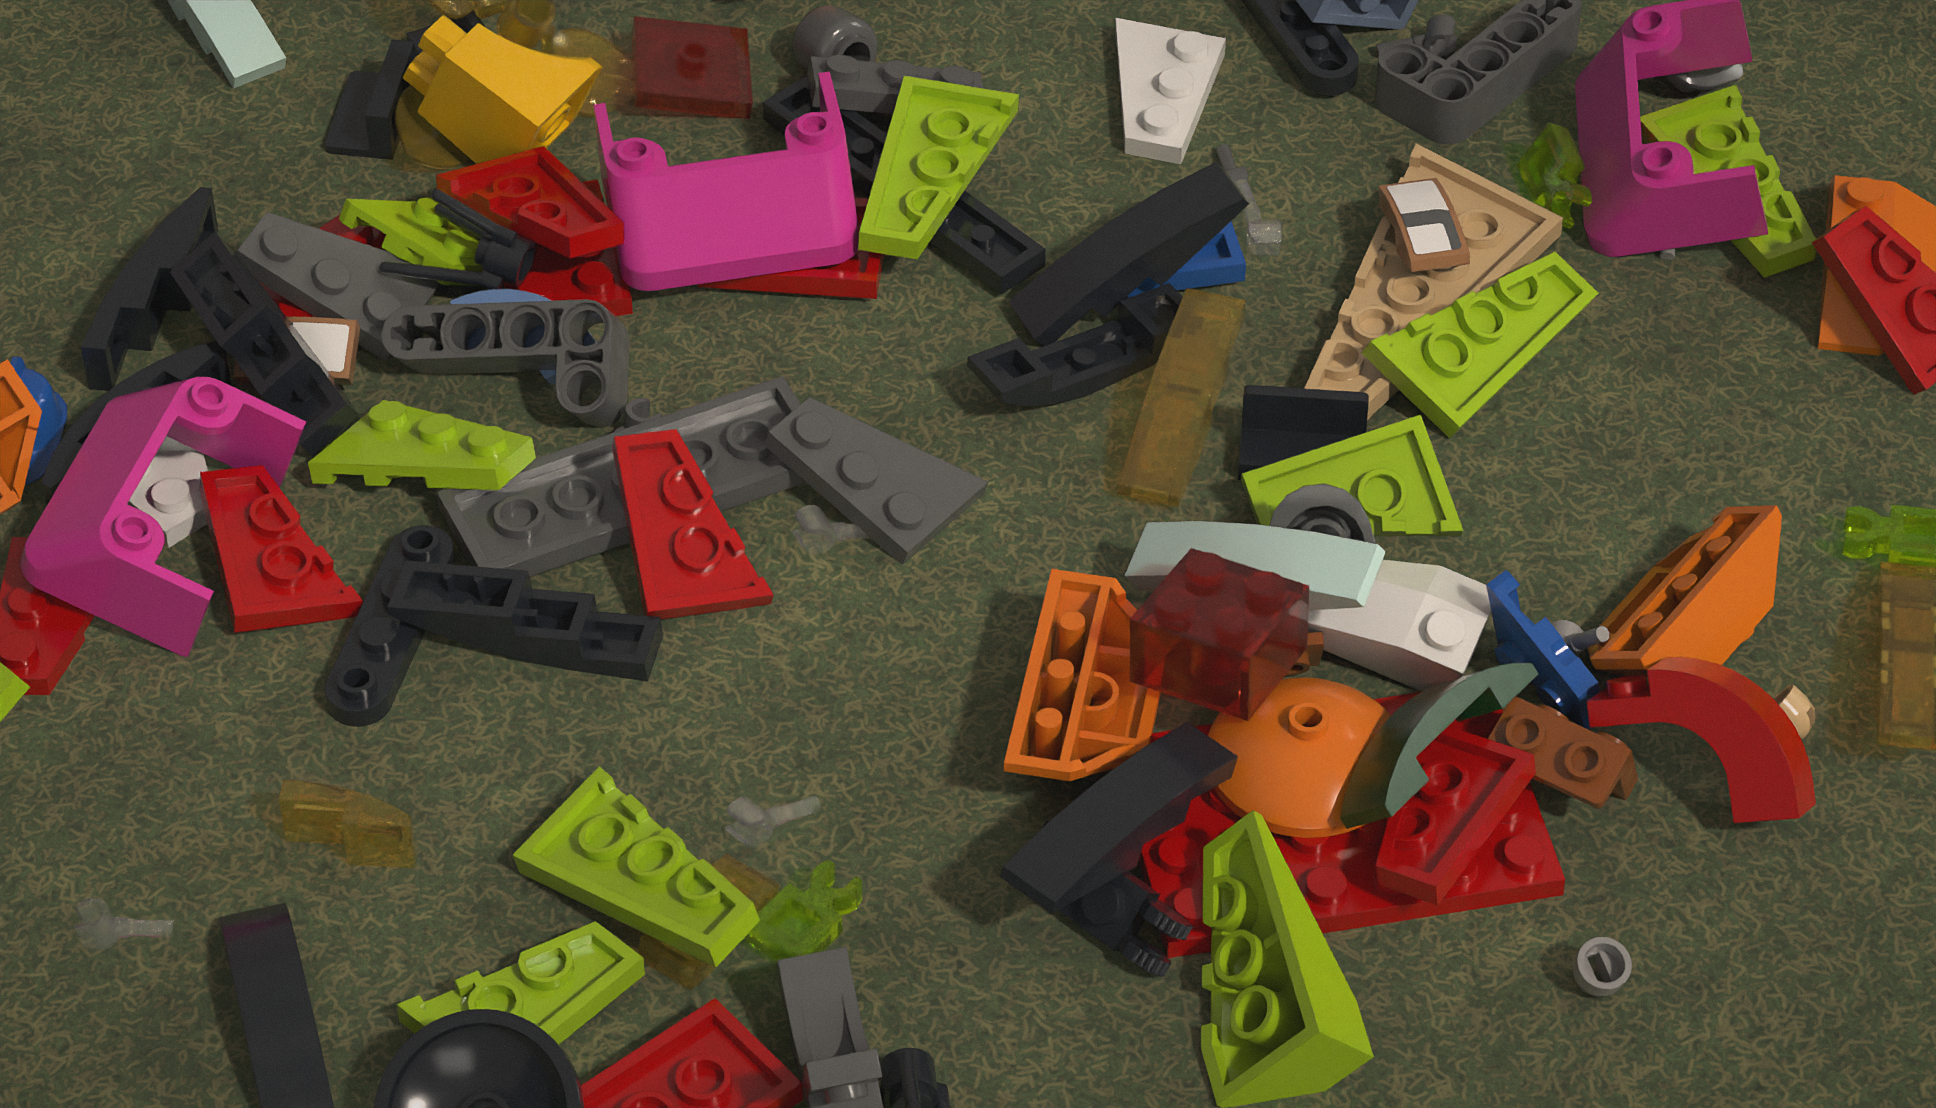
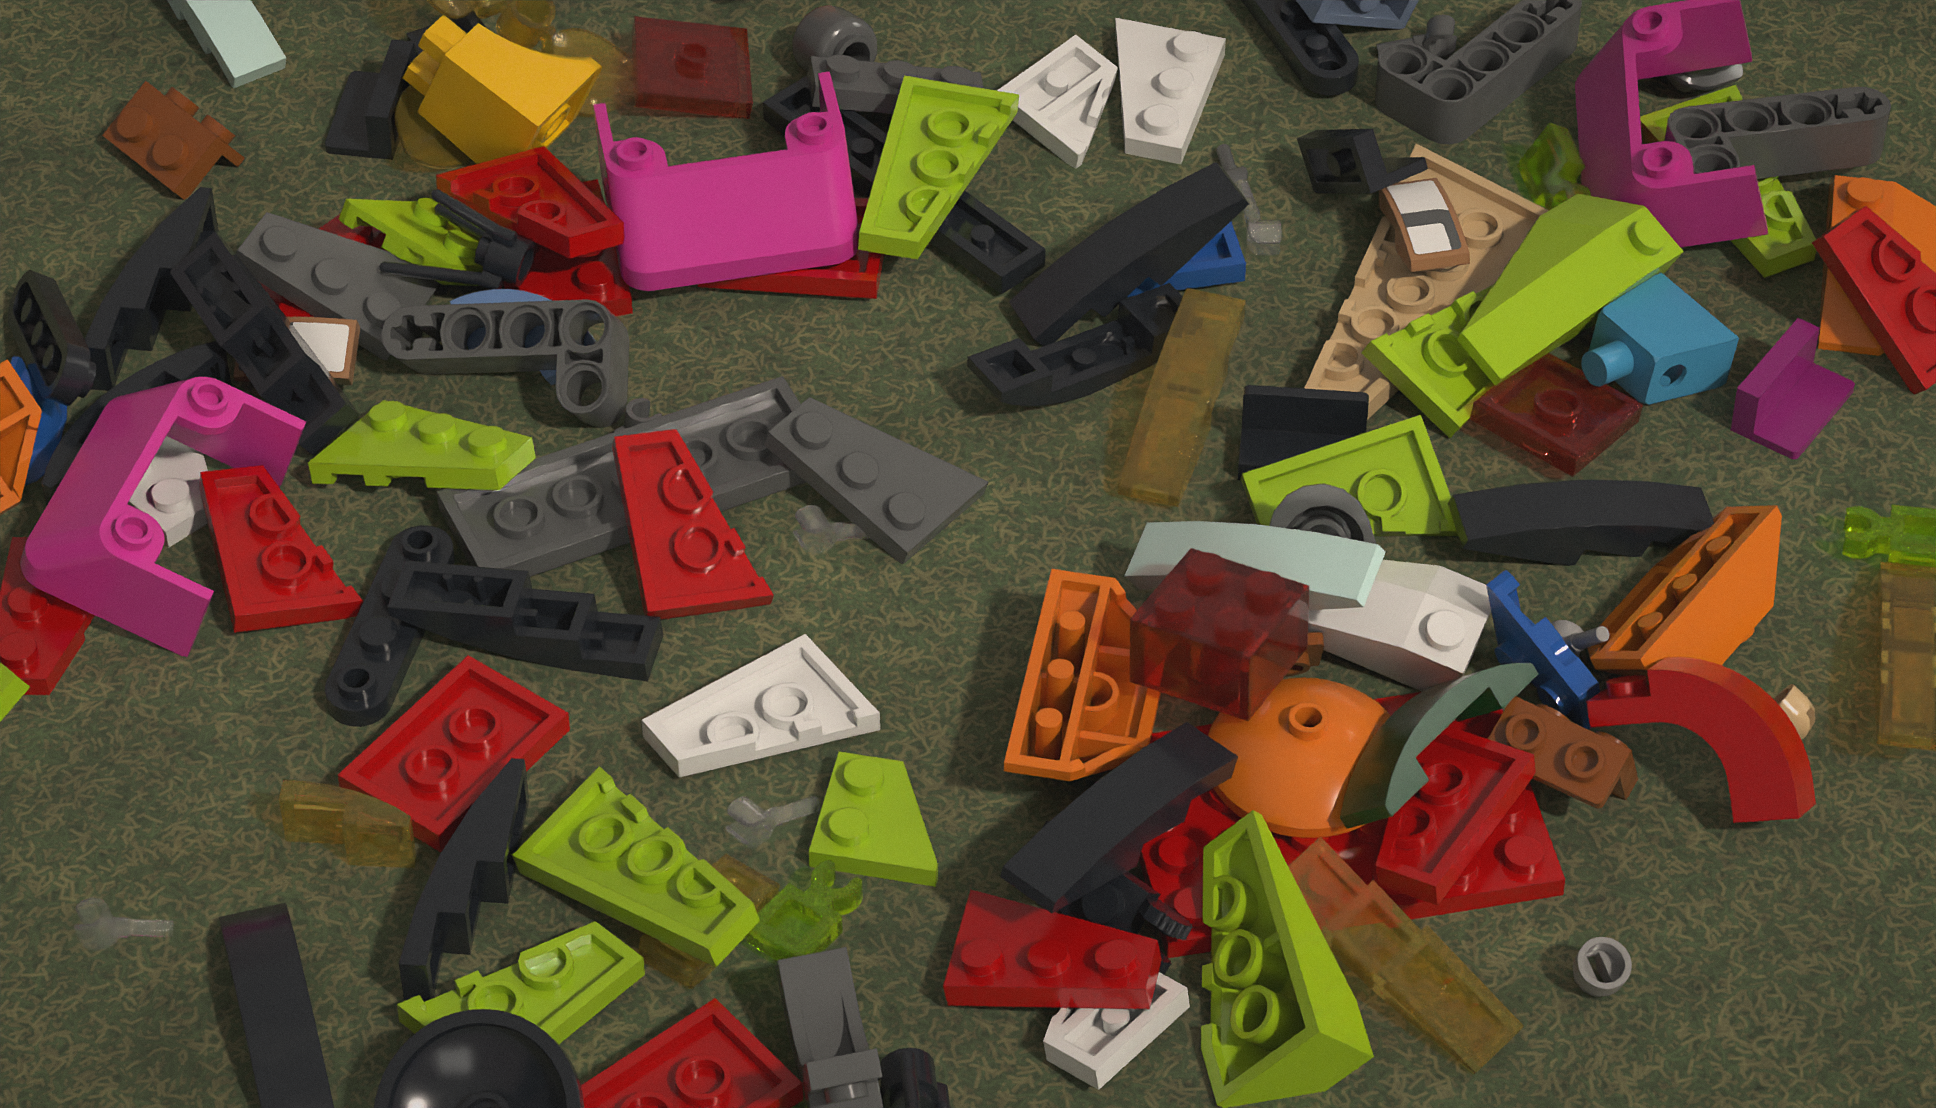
none -> black plate [8,270,96,406]
none -> dark orange bracket [102,81,245,200]
none -> red plate [338,655,570,852]
none -> black slope [399,758,529,1002]
none -> white wing [642,634,880,778]
none -> lime wing [809,751,938,887]
none -> red wing [943,889,1162,1009]
none -> white wing [997,35,1118,169]
none -> white wing [1043,972,1190,1090]
none -> clear yellow slope [1288,837,1524,1075]
none -> black panel [1297,129,1428,194]
none -> black slope [1448,480,1714,566]
none -> lime wedge [1457,194,1684,386]
none -> clear red plate [1470,353,1643,477]
none -> dark azure torso [1581,272,1739,405]
none -> dark grey beam [1664,87,1891,179]
none -> magenta panel [1730,318,1855,459]

